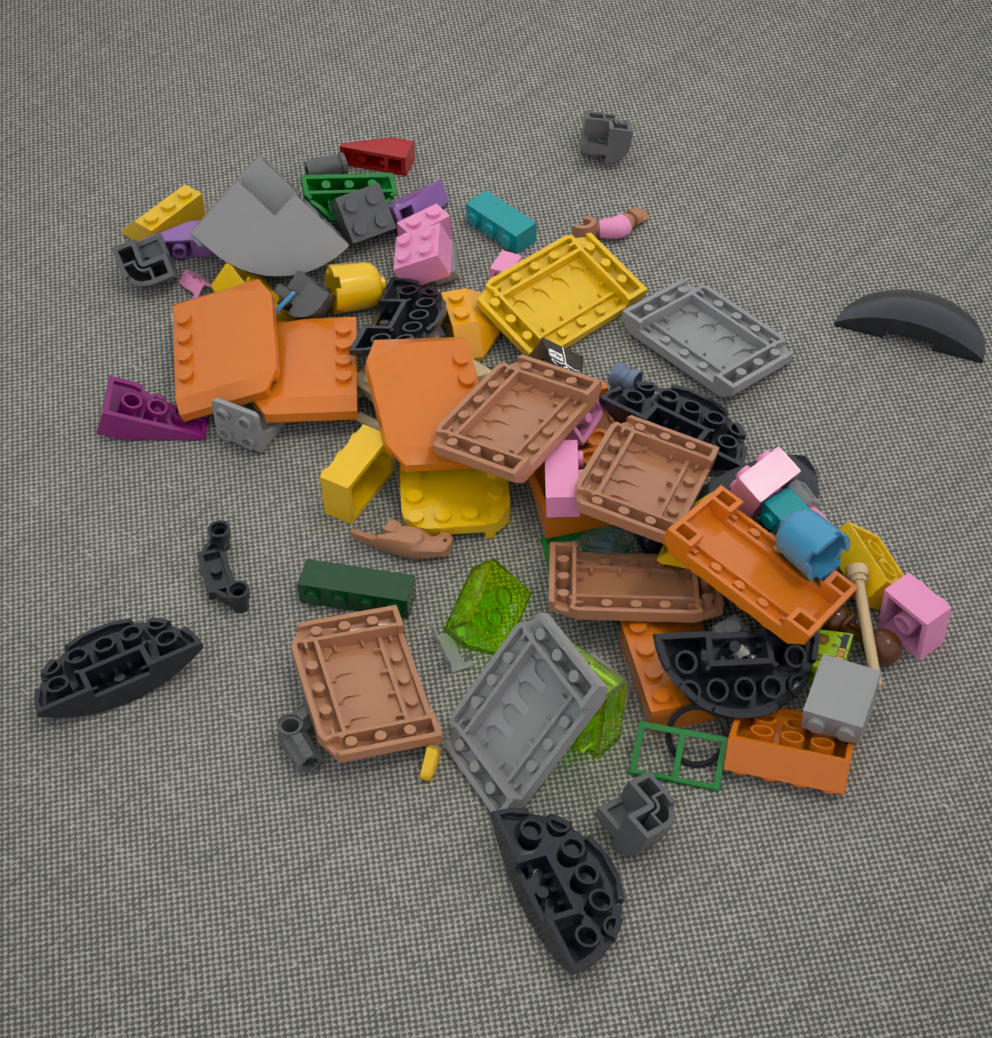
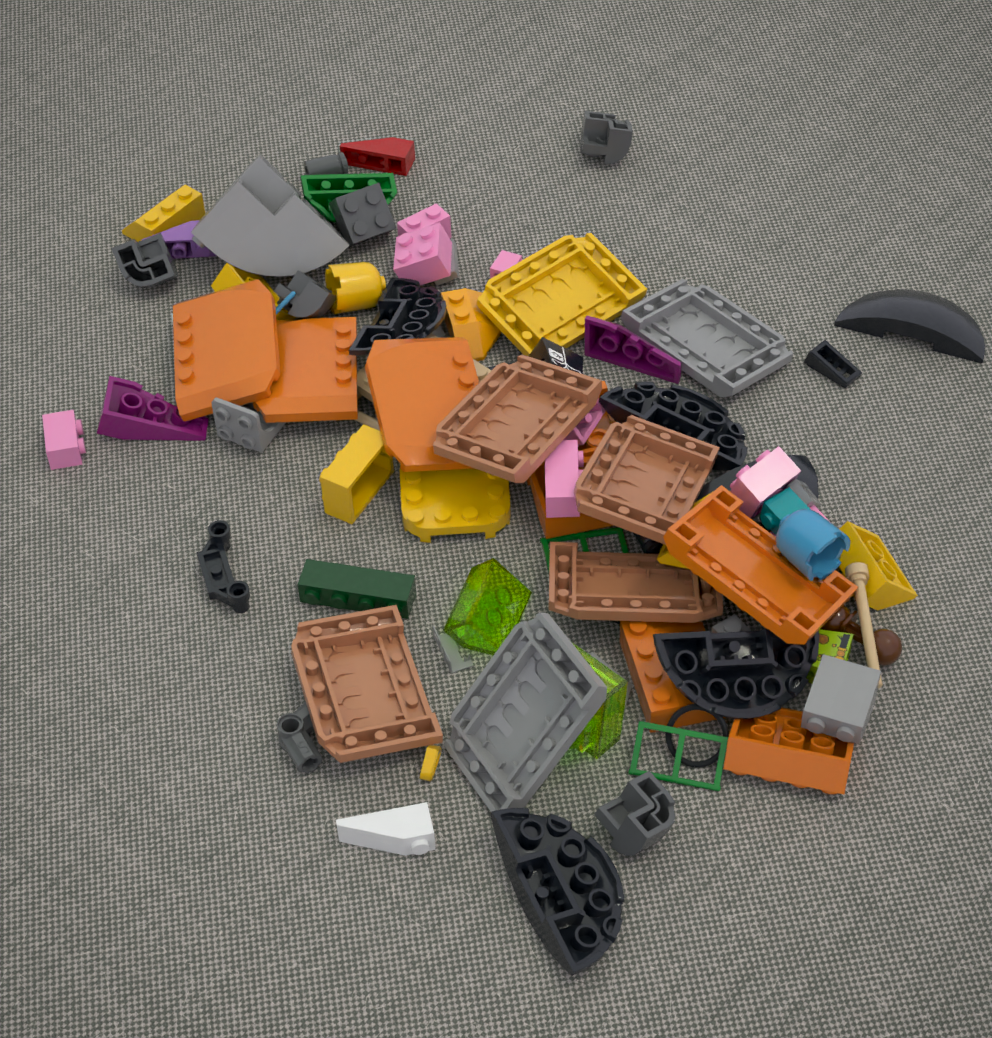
black brick [34,617,203,718] -> none
bright pink piece [179,269,212,299] -> none
nougat animal [351,519,453,560] -> none
medium lavender slope [388,179,449,230] -> none
teal brick [466,190,537,254] -> none
piece [572,207,649,239] -> none
clear light blue dish [579,527,634,553] -> none
sand blue wheel [608,362,643,389] -> none
bright pink brick [878,573,952,661] -> none
none -> bright pink piece [42,410,86,470]
none -> white slope [336,802,436,856]
none -> magenta wedge [584,315,681,384]
none -> black slope [804,340,862,388]

